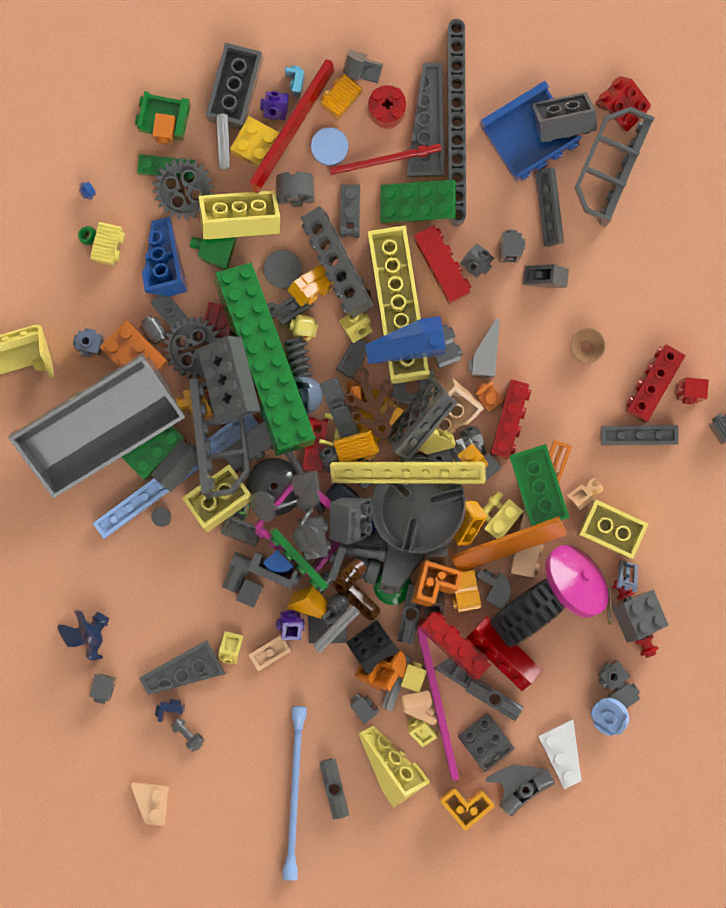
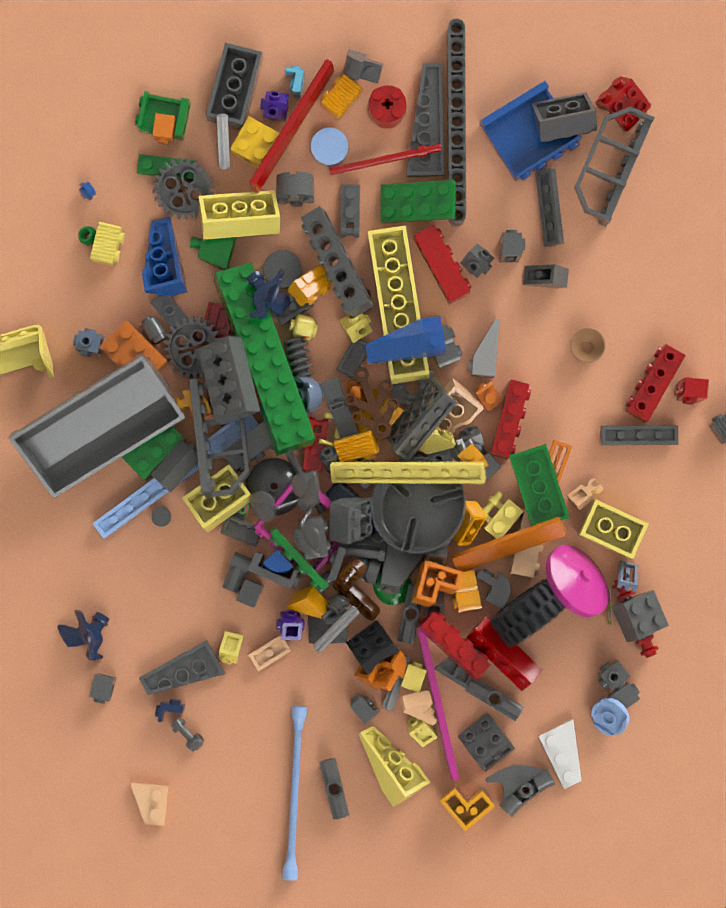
none -> dark blue animal [247,269,290,319]

